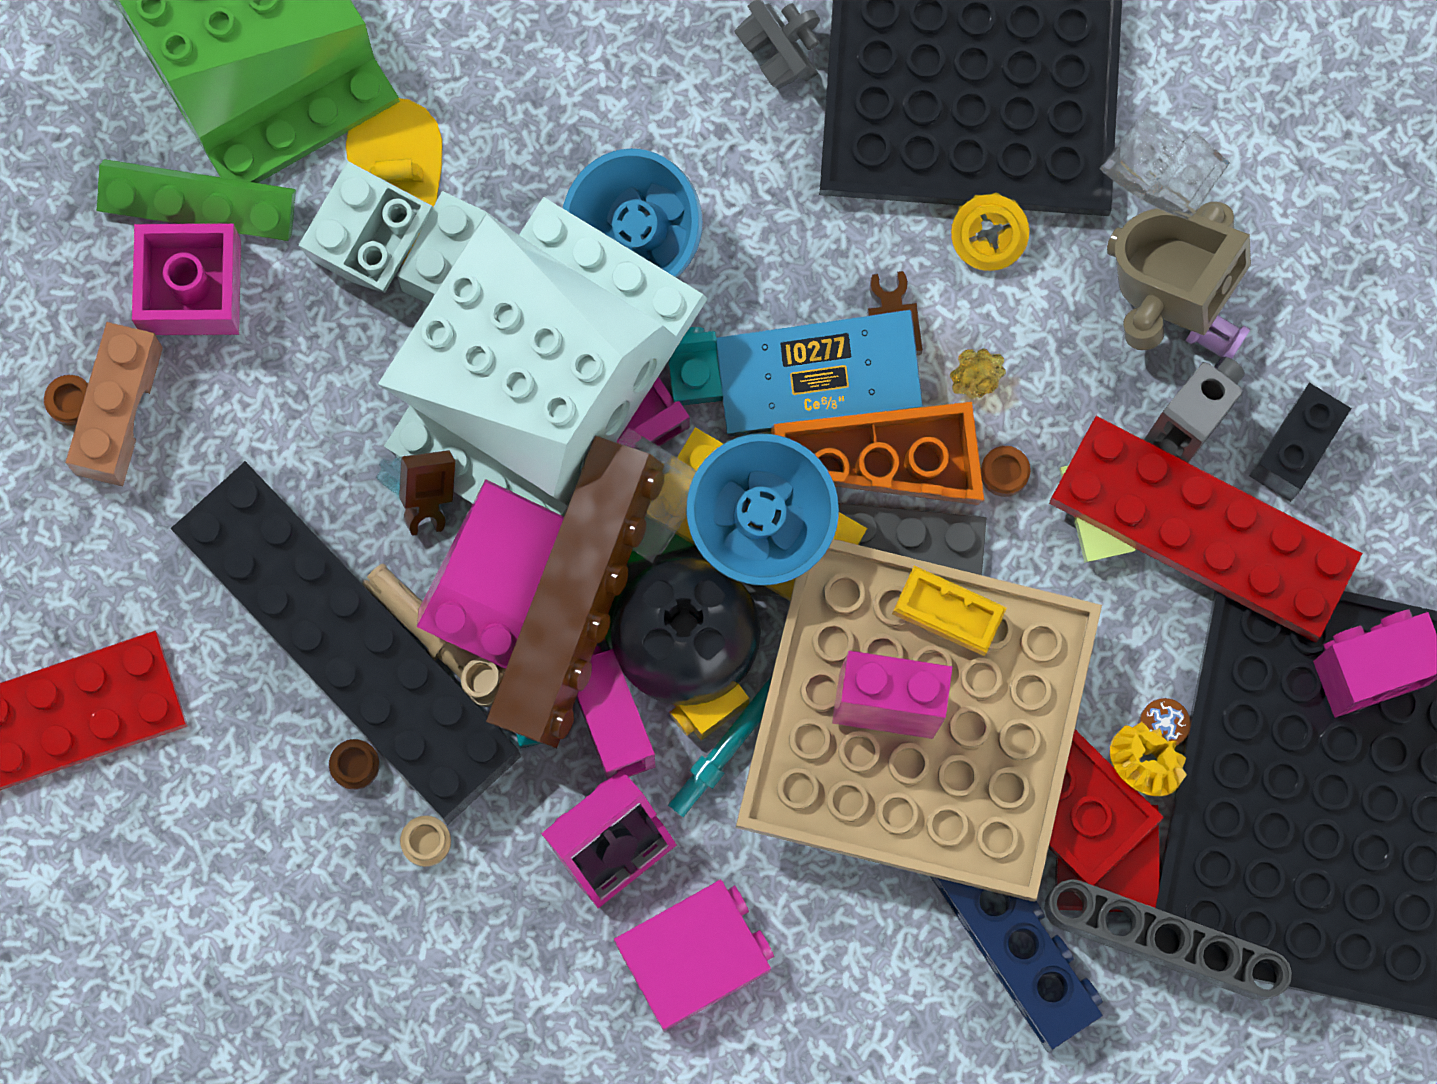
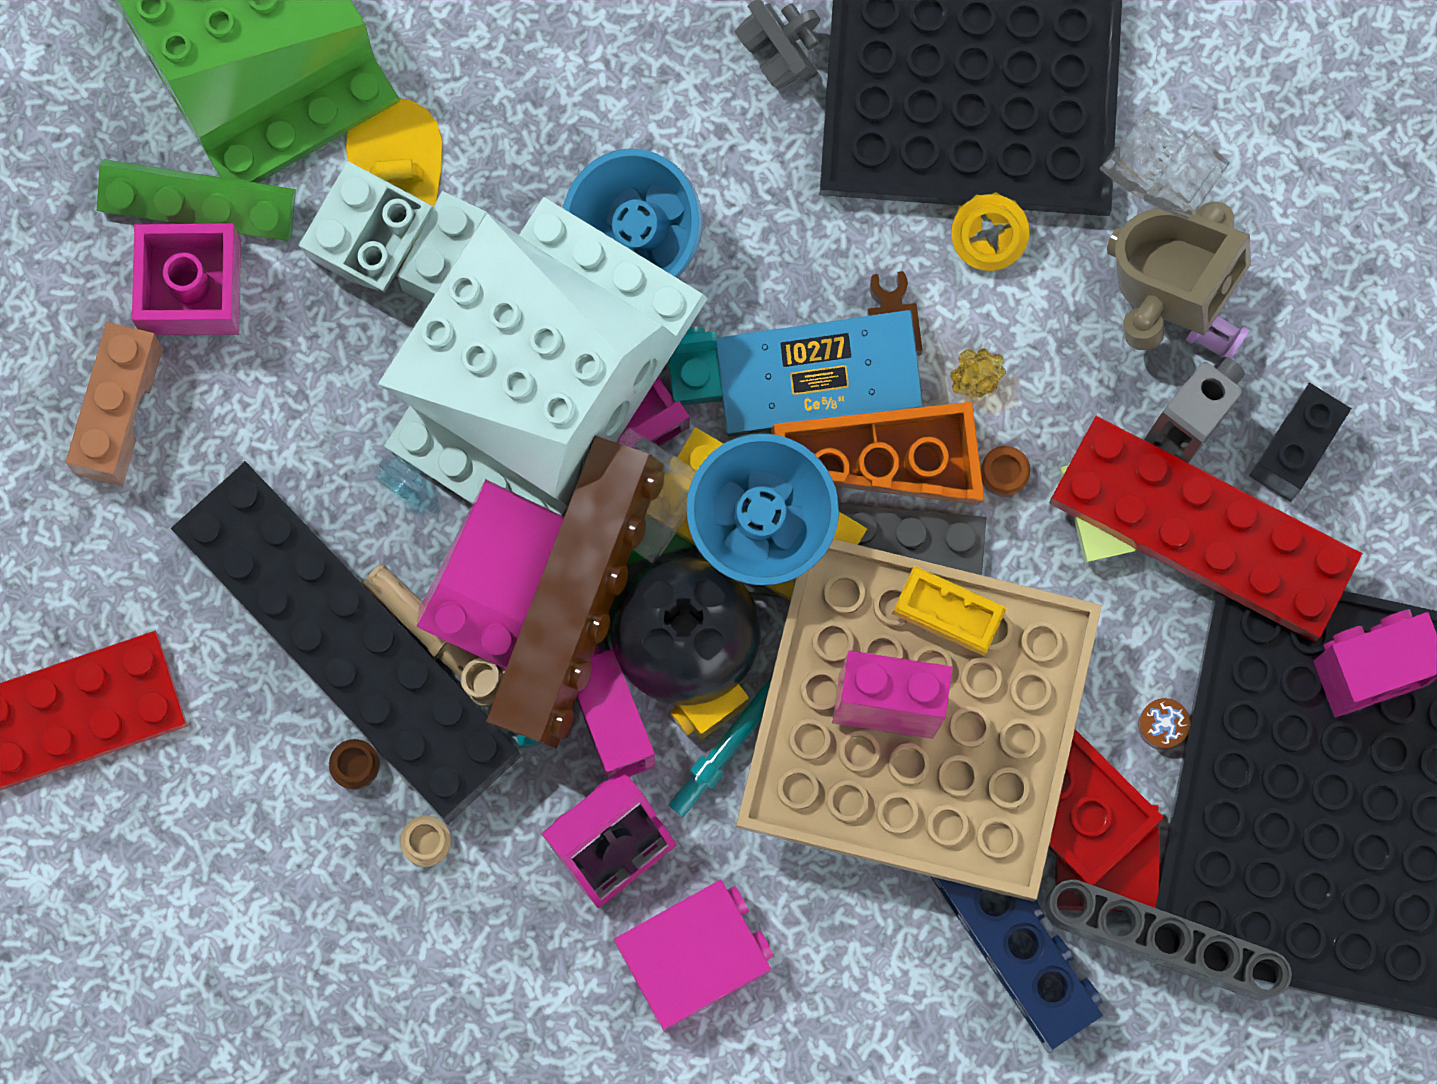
dark orange tile [44,375,88,426] -> none
reddish brown plate [399,450,456,536] -> none
yellow gear [1110,722,1187,796] -> none

